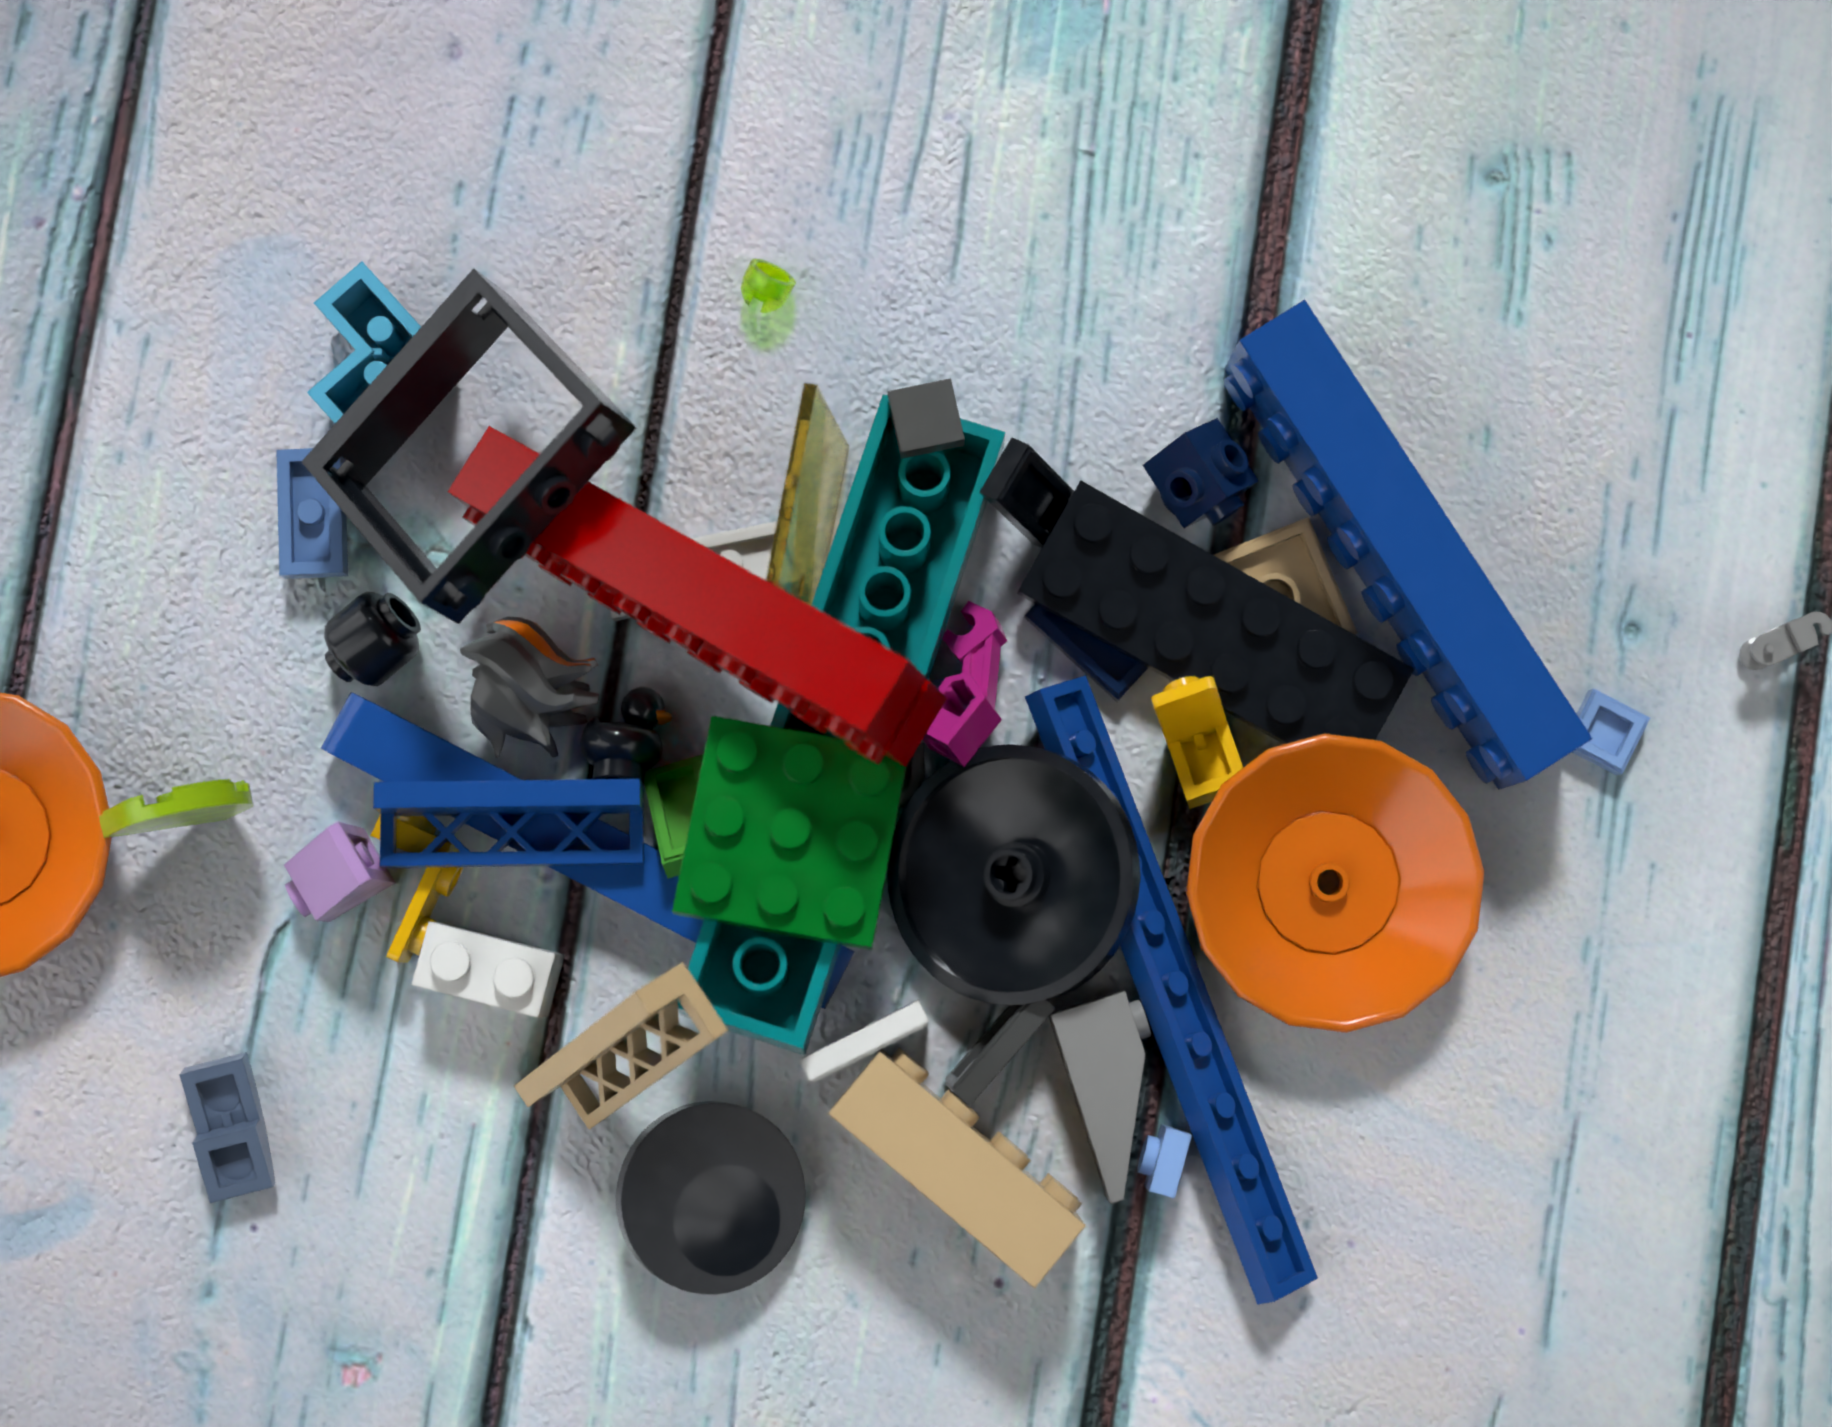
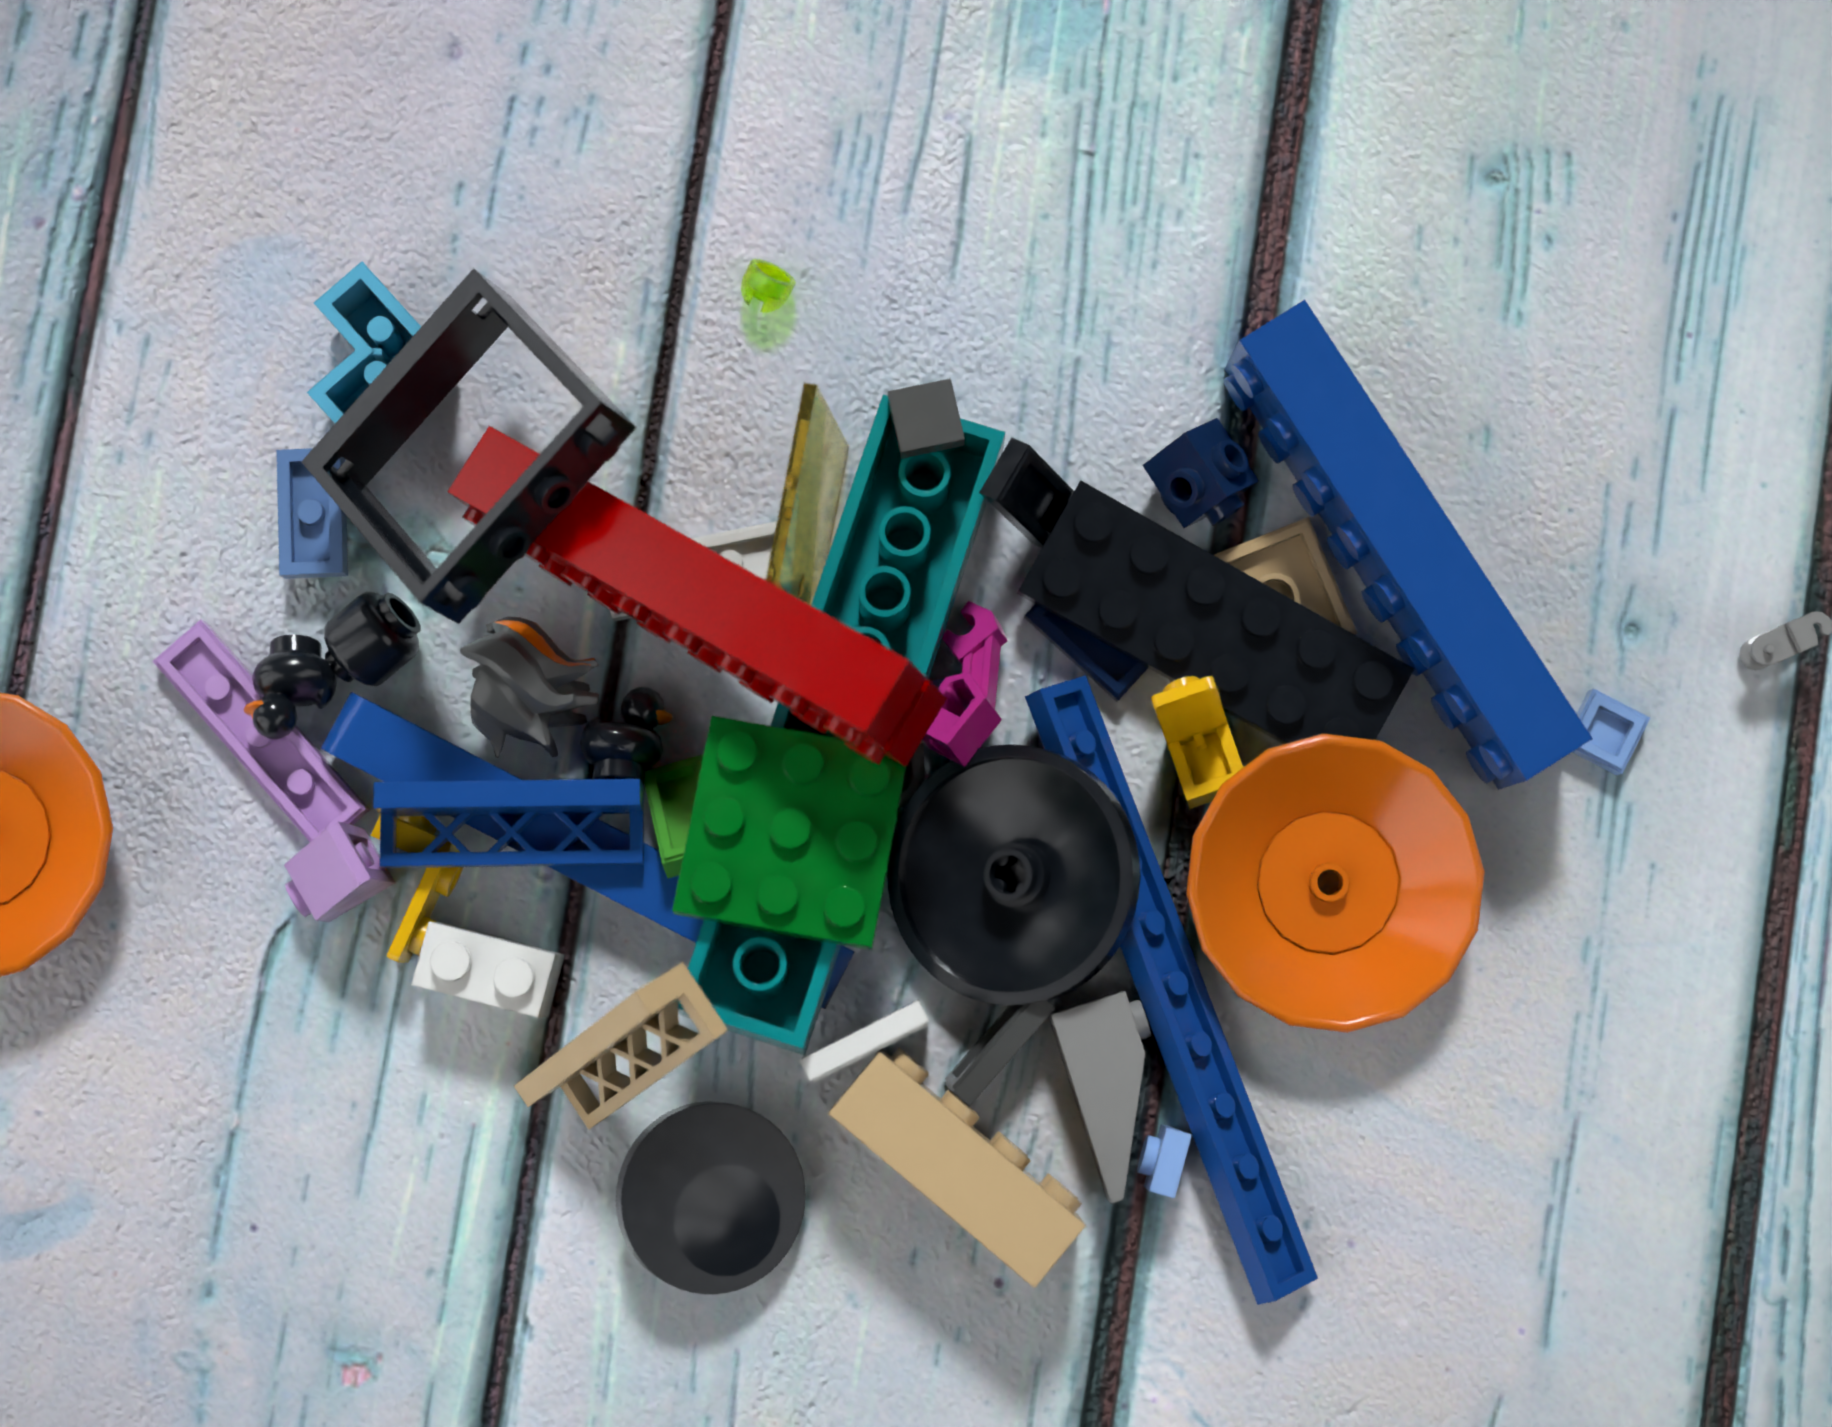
lime tile [99,779,254,838] -> none
sand blue slope [179,1052,275,1203] -> none
none -> lavender tile [153,620,370,842]
none -> black animal [243,635,337,739]

